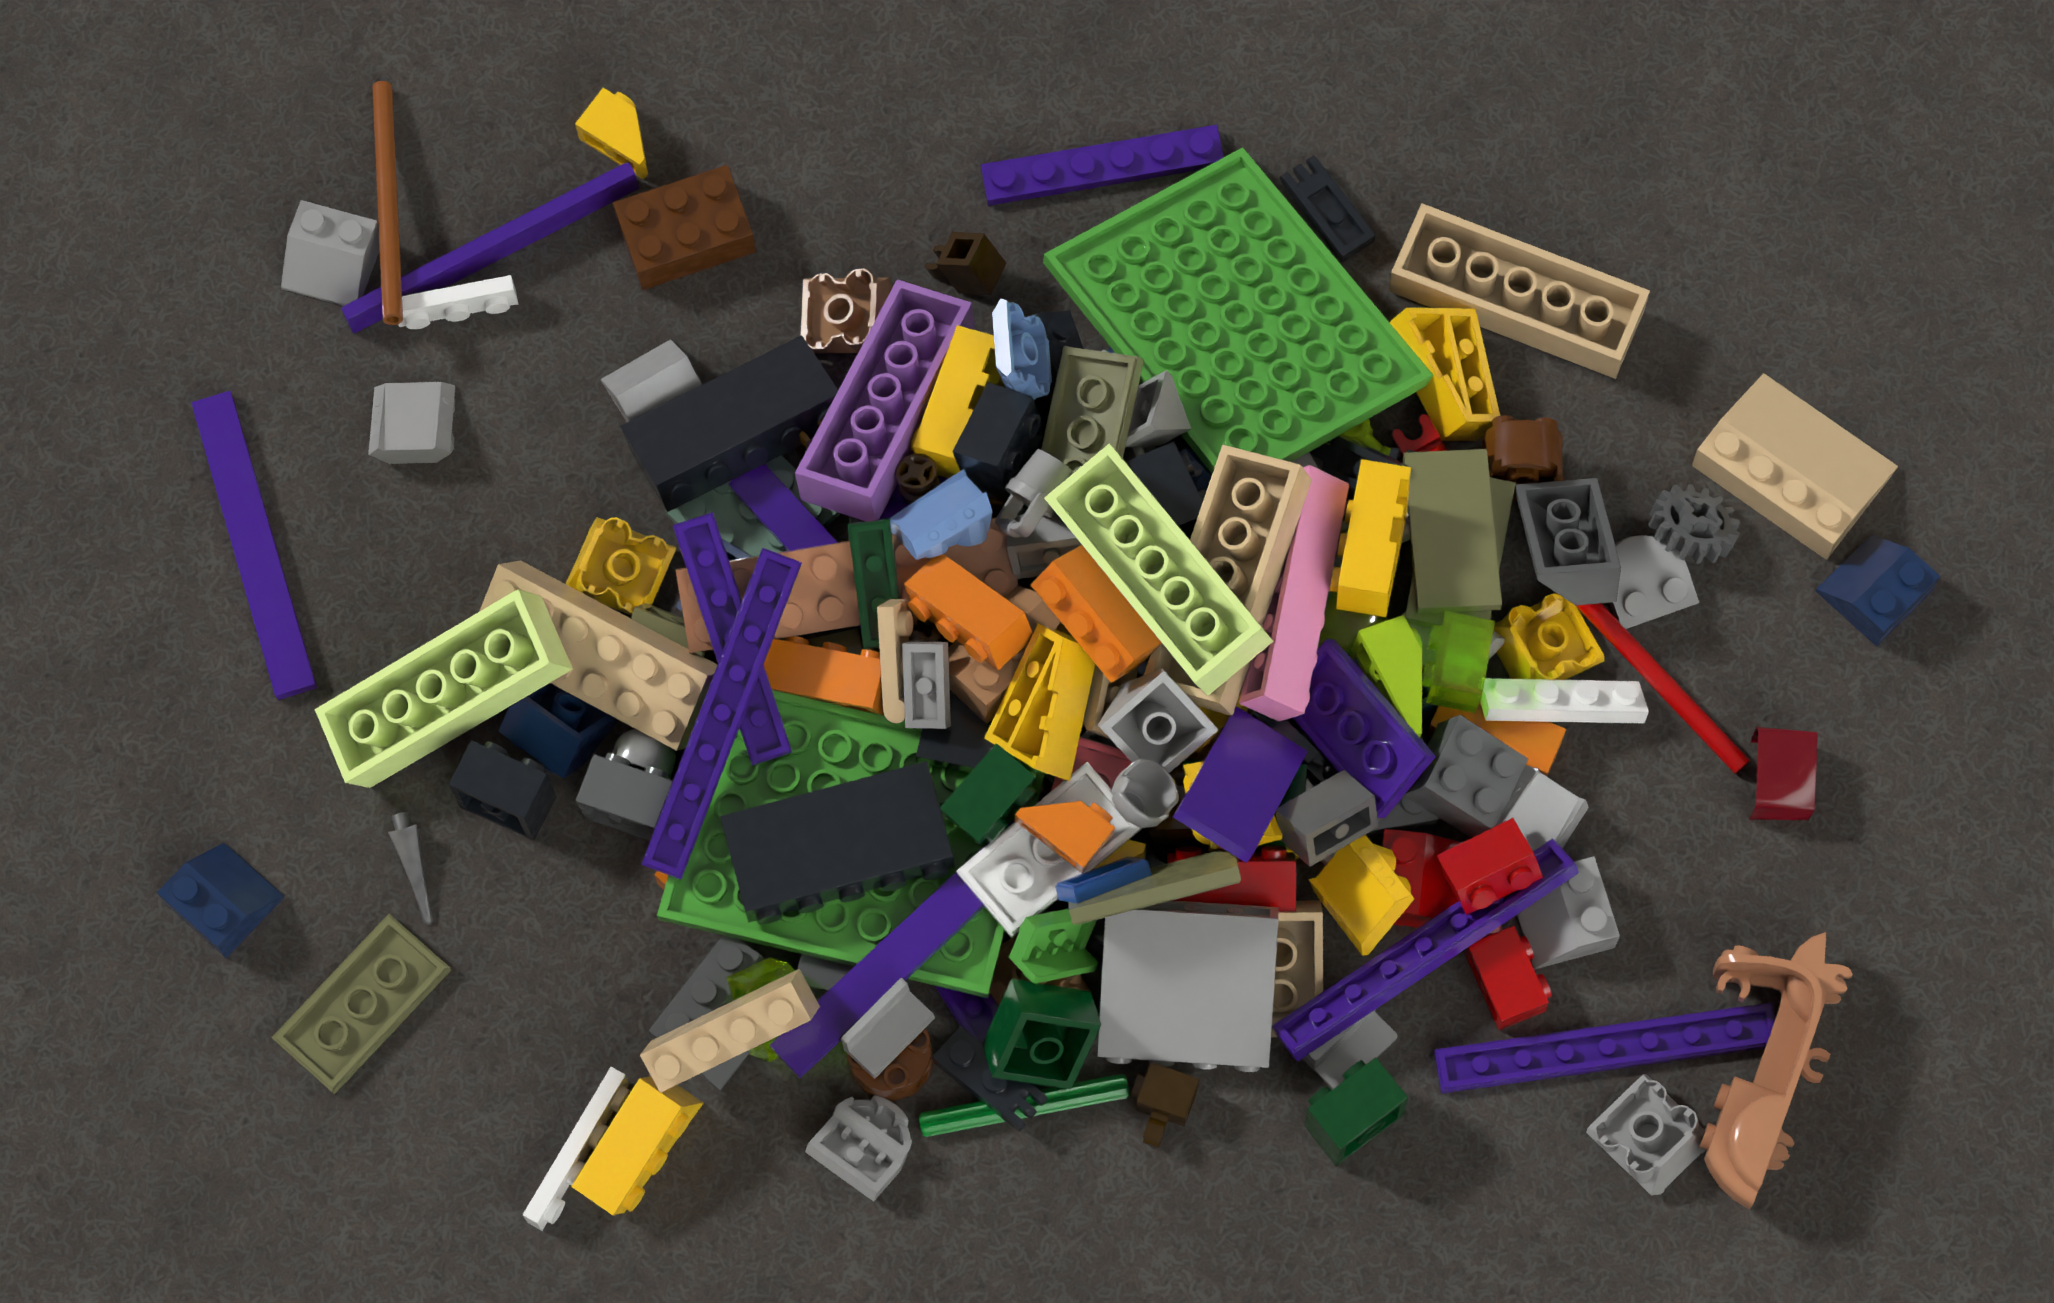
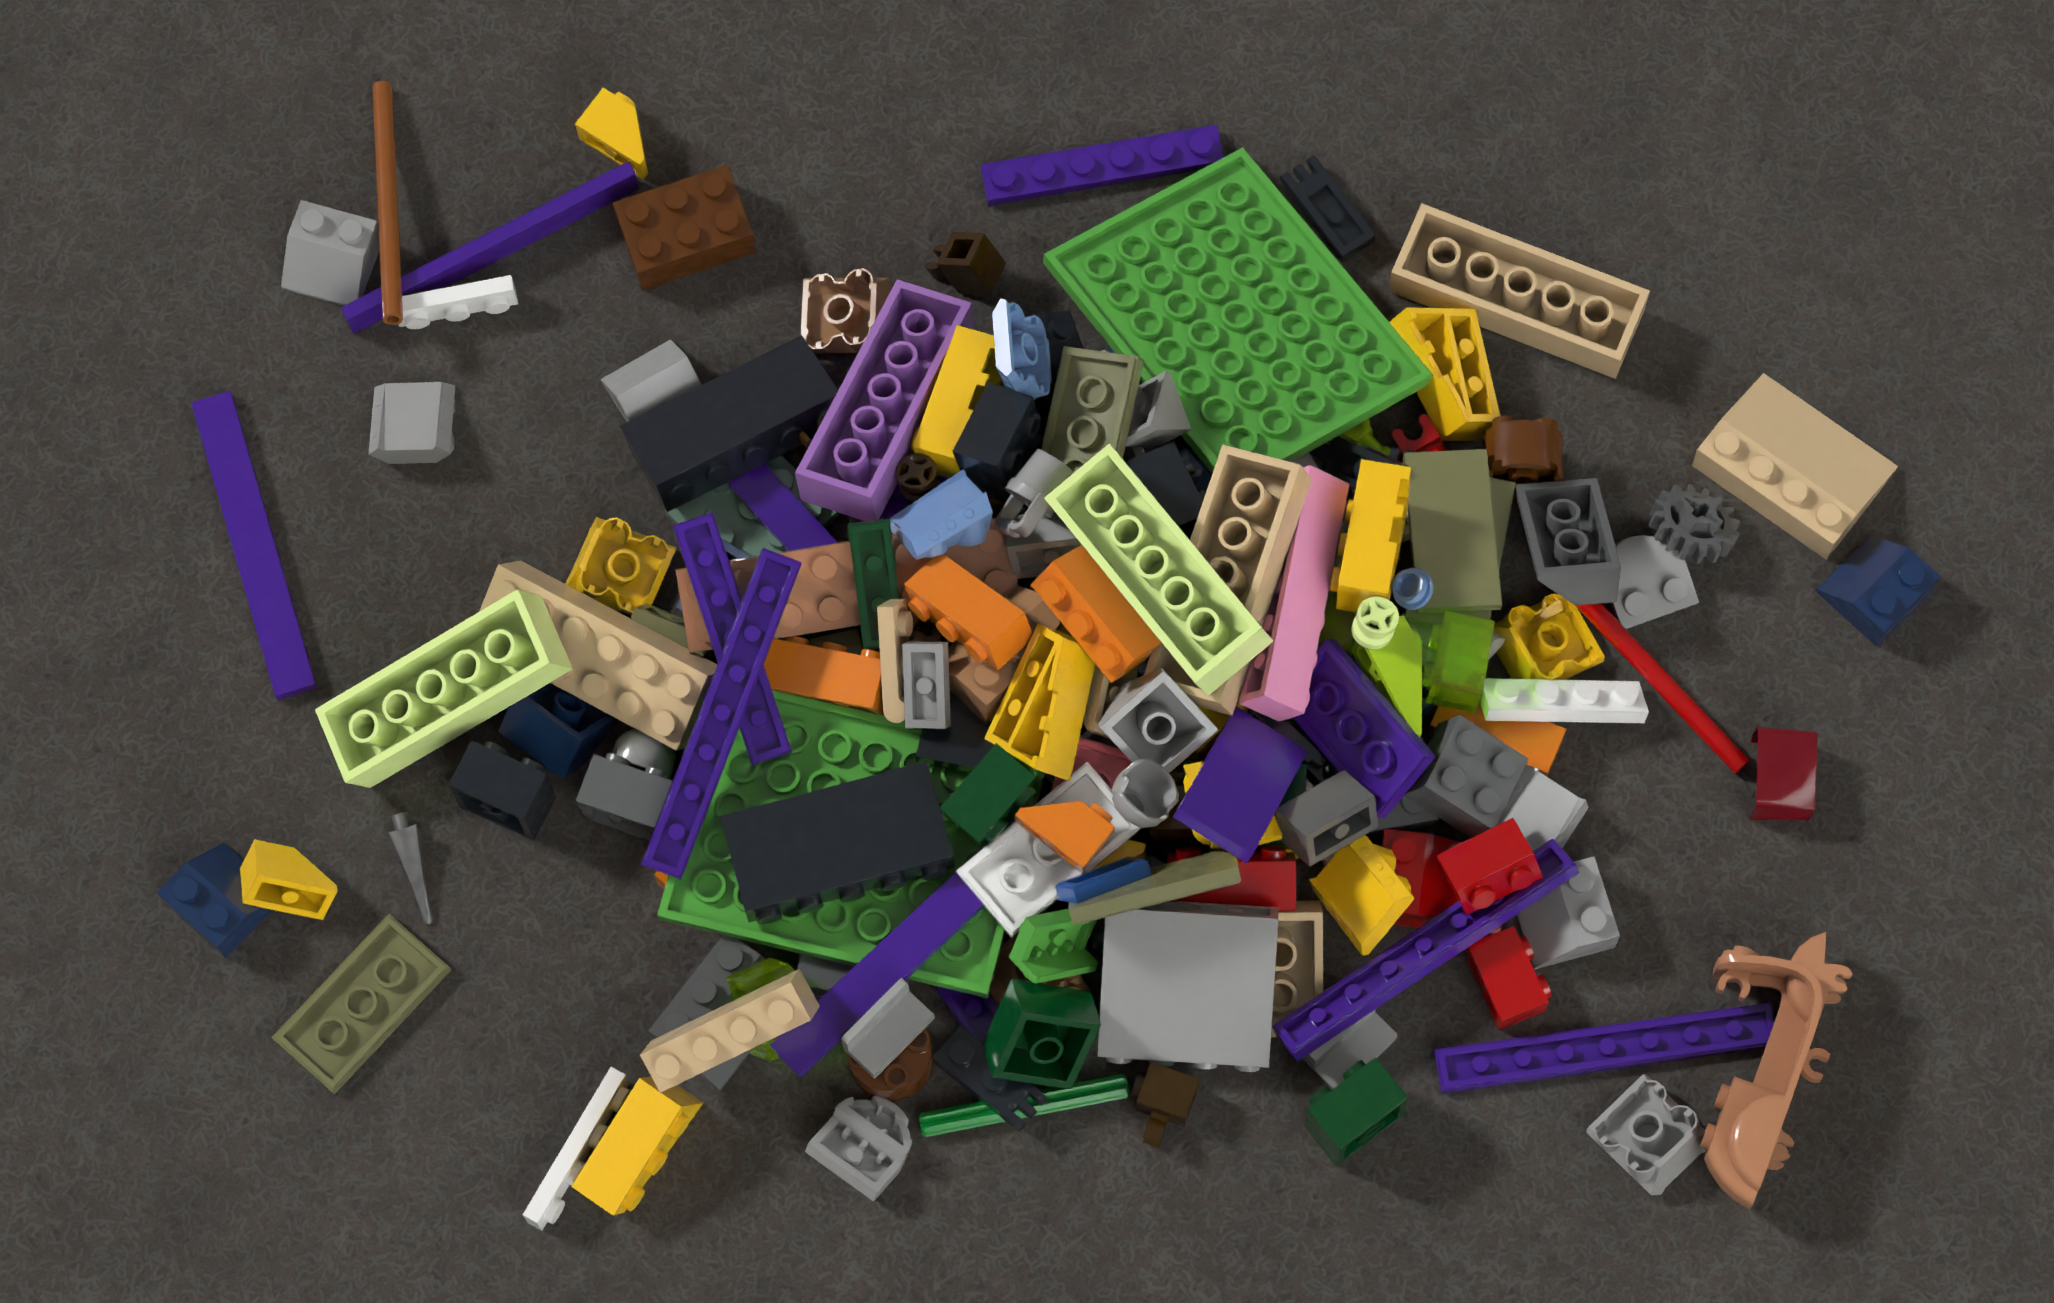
none -> yellow slope [240,839,338,920]
none -> yellowish green wheel [1351,596,1399,650]
none -> medium blue plate [1392,568,1434,610]

